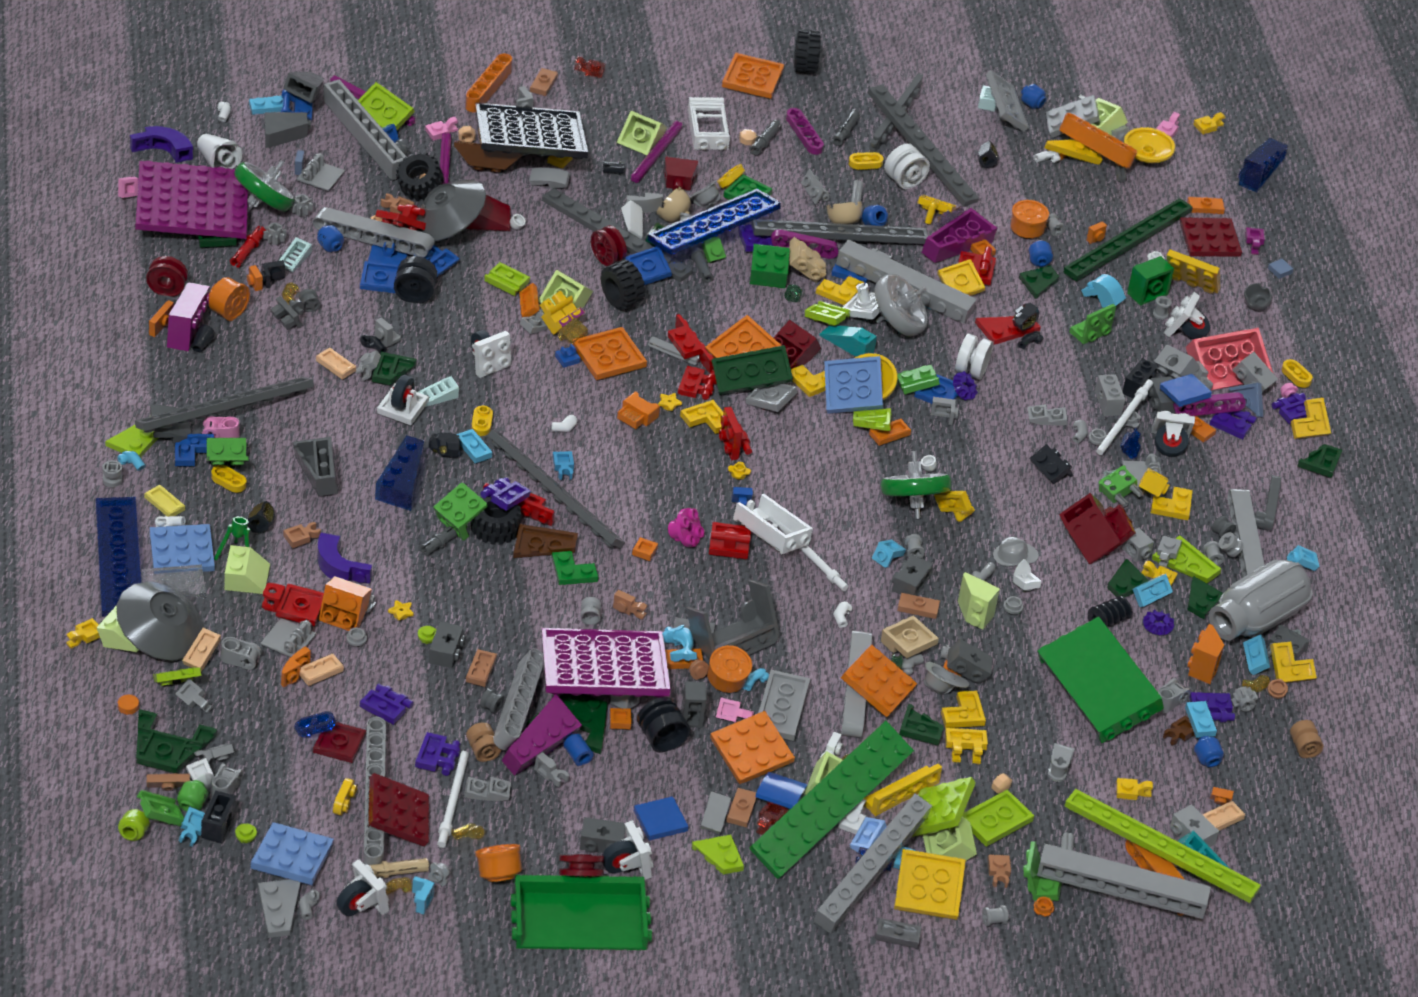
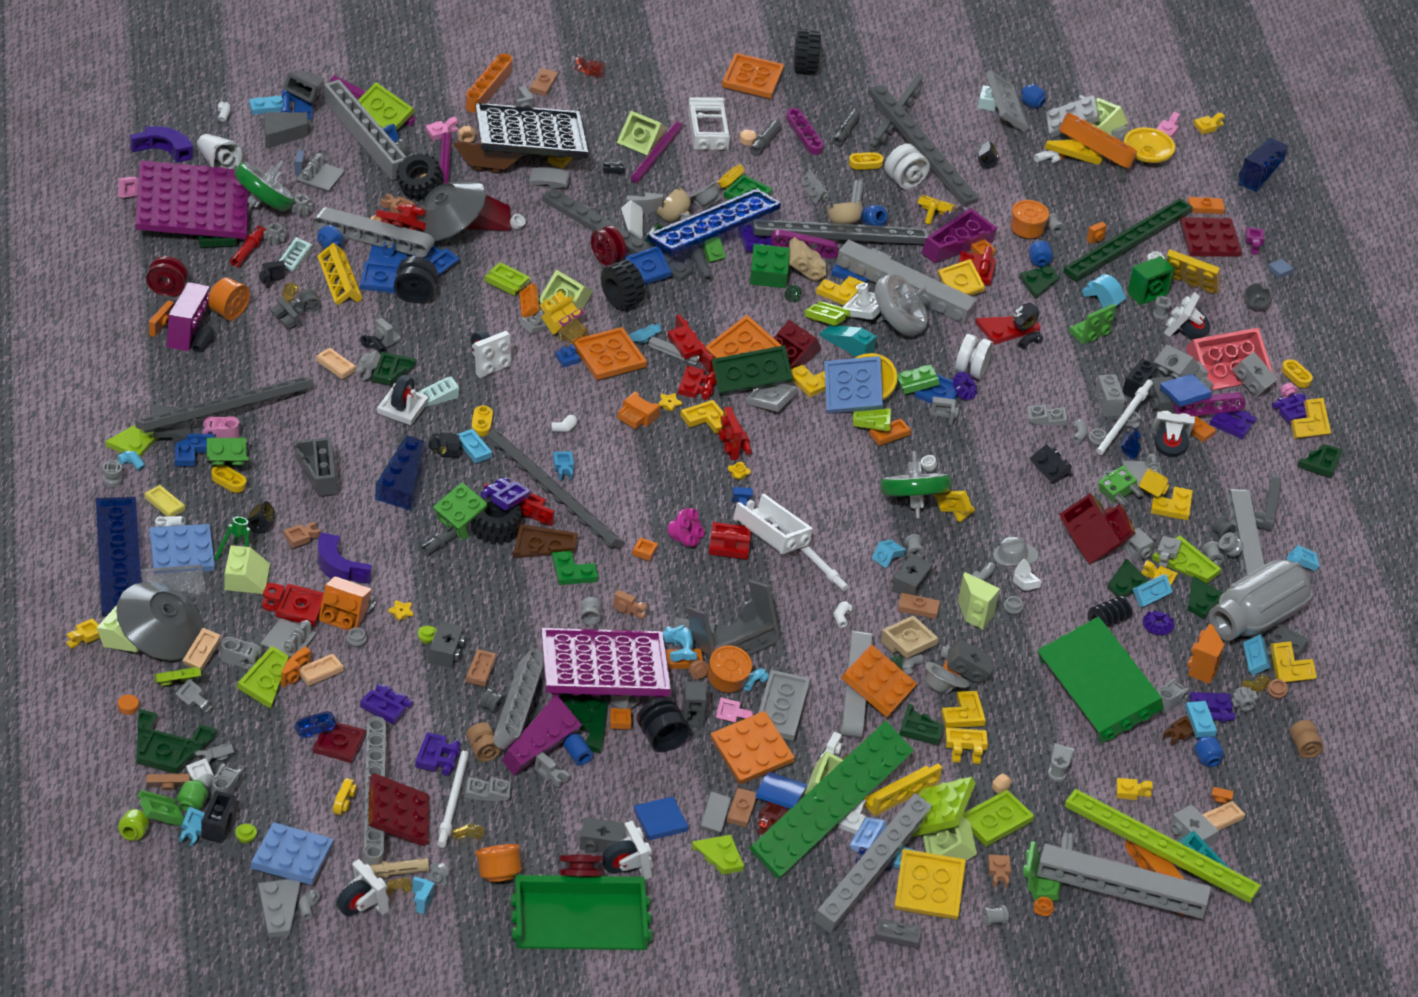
orange plate [247,265,263,292] -> none
dark red torso [664,156,698,191] -> none
sand blue tile [1229,383,1263,417] -> none
none -> lime wing [236,646,289,708]
none -> yellow fence [317,243,363,305]
none -> medium azure plate [629,323,662,344]

